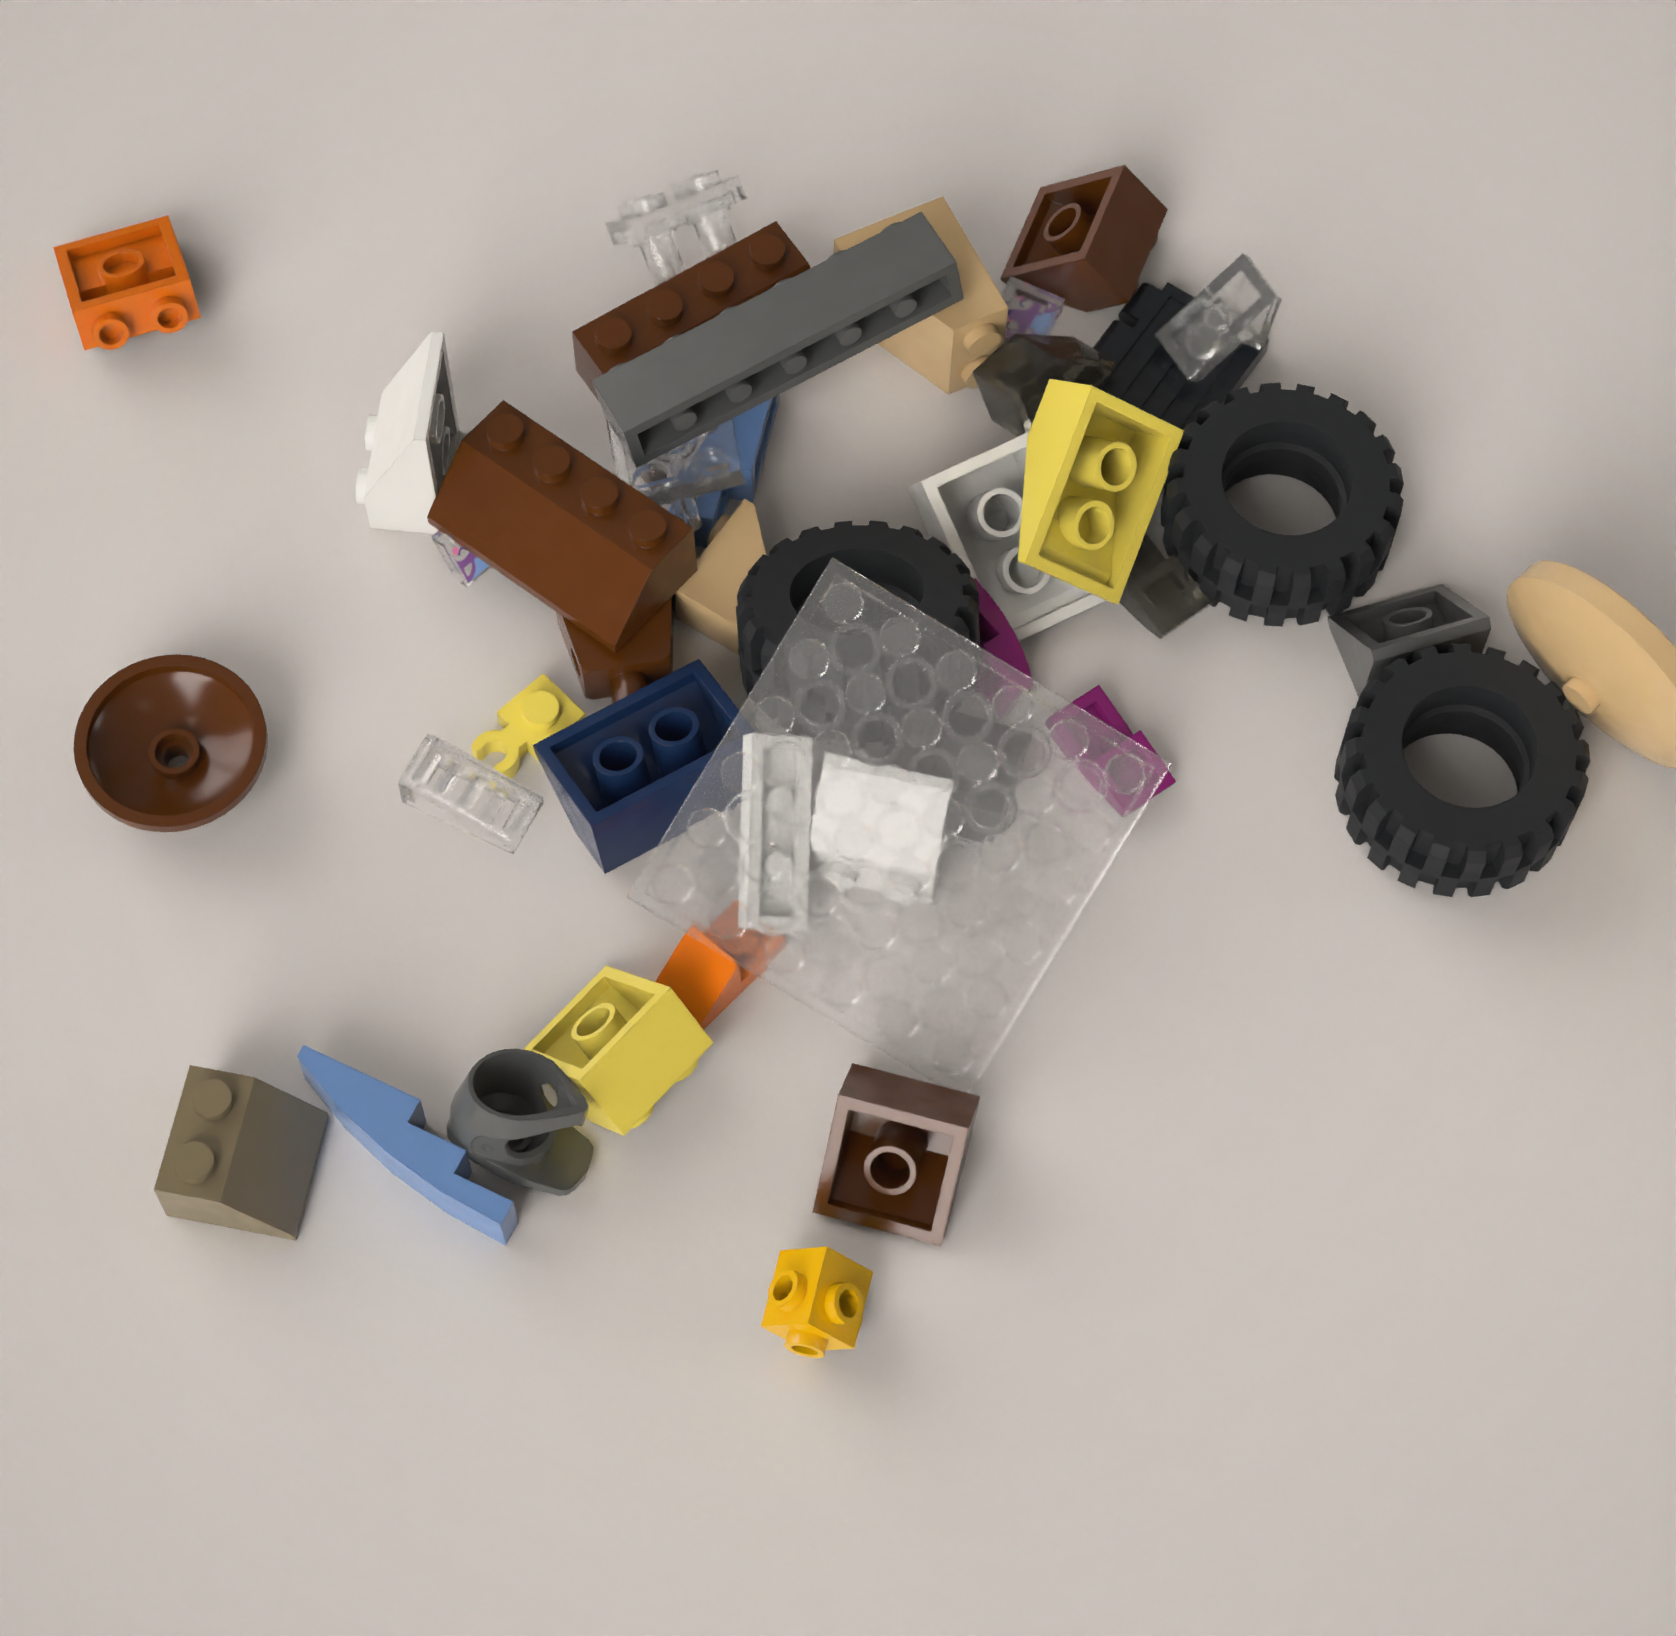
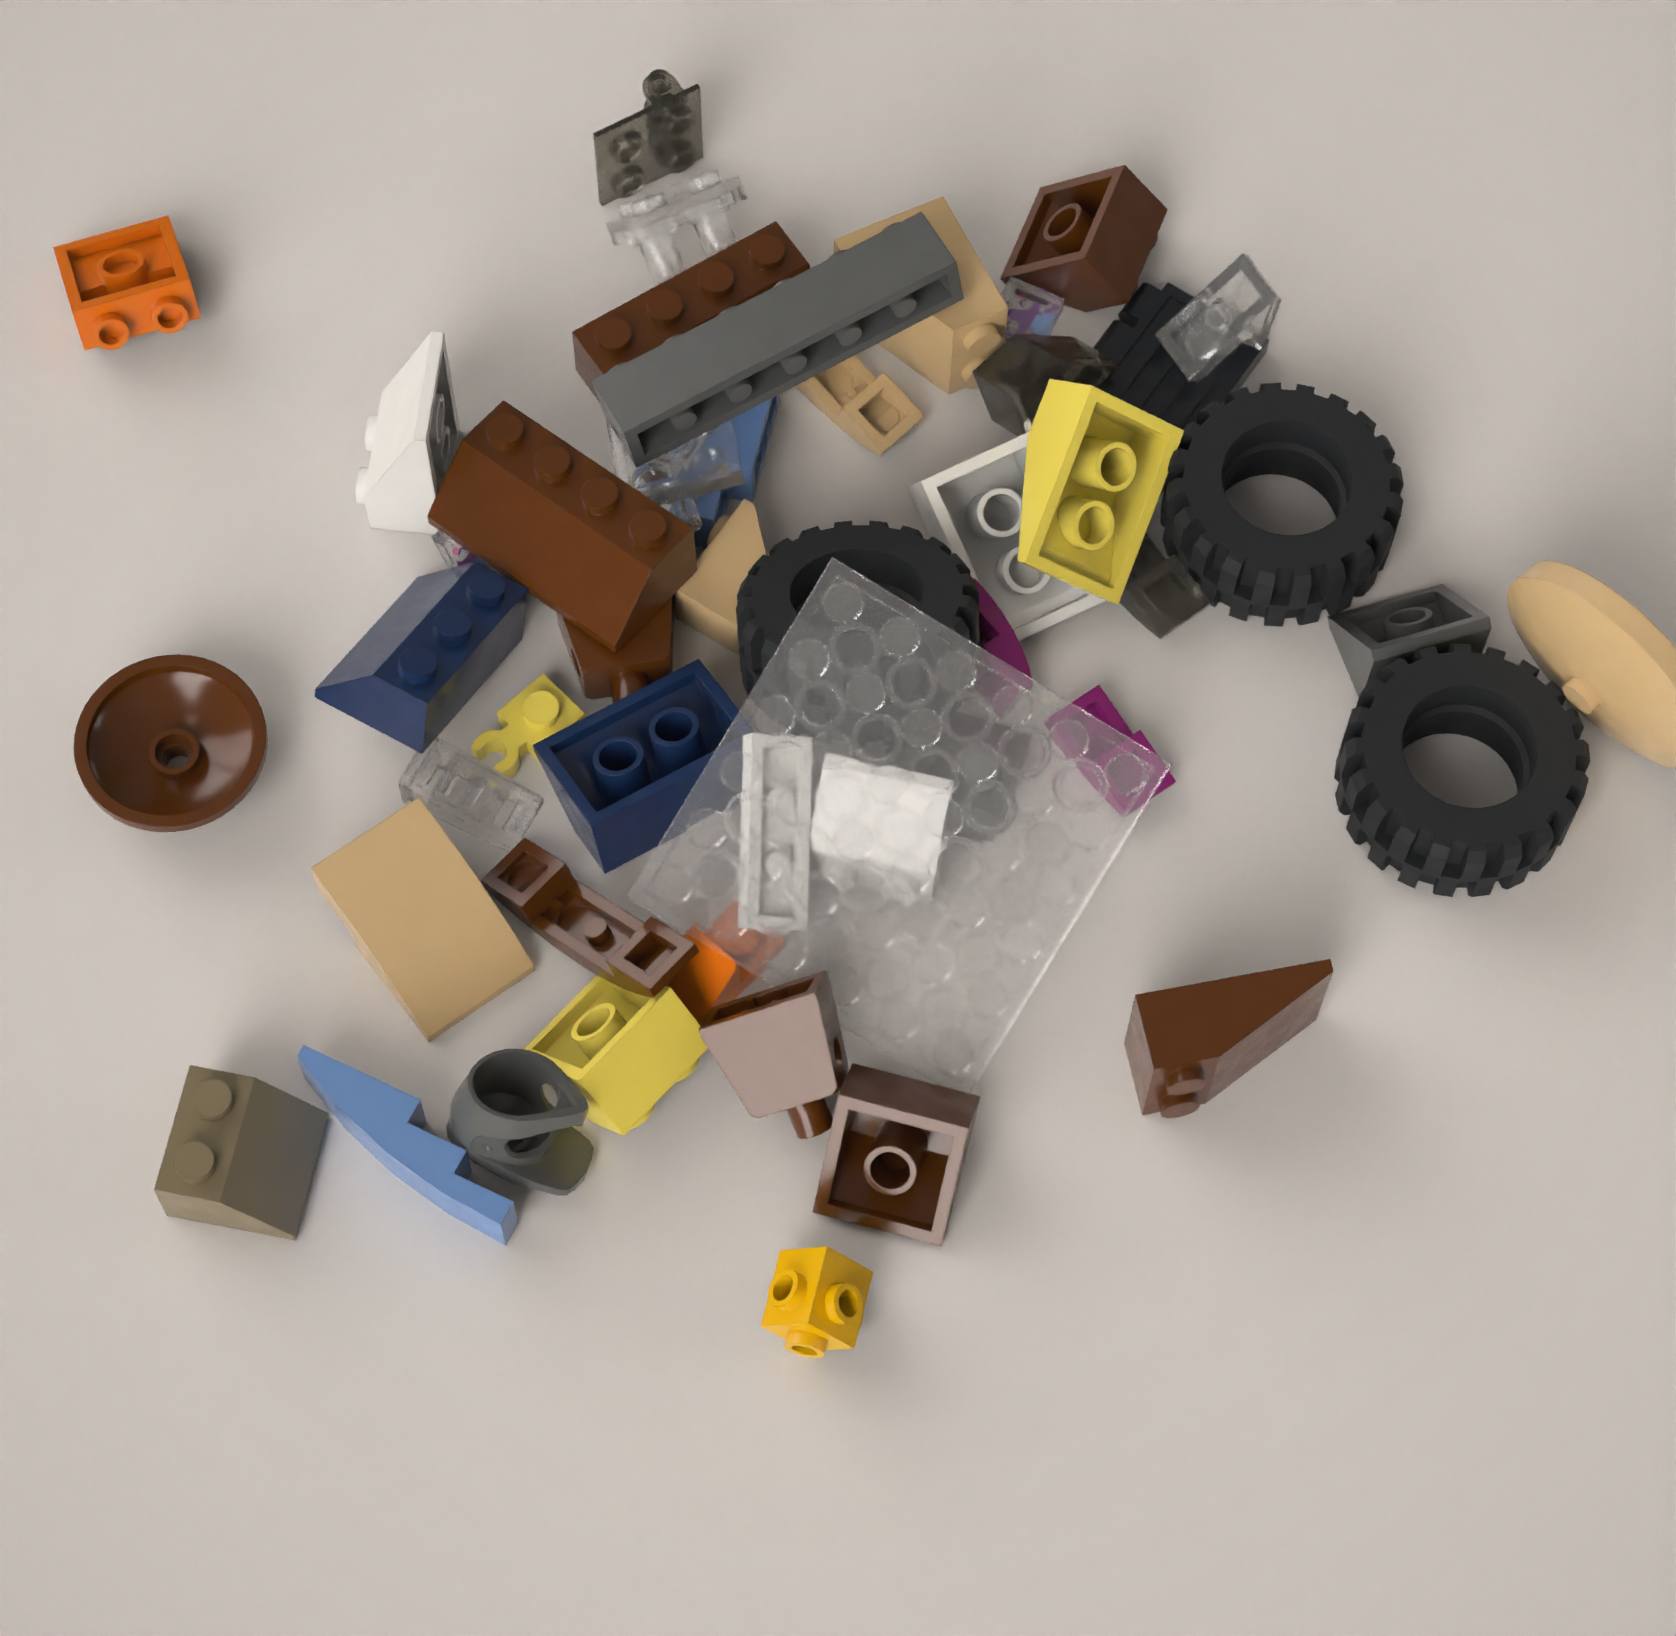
none -> tan slope [311,797,535,1043]
none -> dark blue slope [315,561,529,754]
none -> reddish brown slope [481,837,699,997]
none -> clear smoke hinge [593,69,703,206]
none -> torso [698,970,848,1139]
none -> tan slope [796,355,925,456]
none -> reddish brown slope [1124,959,1334,1118]

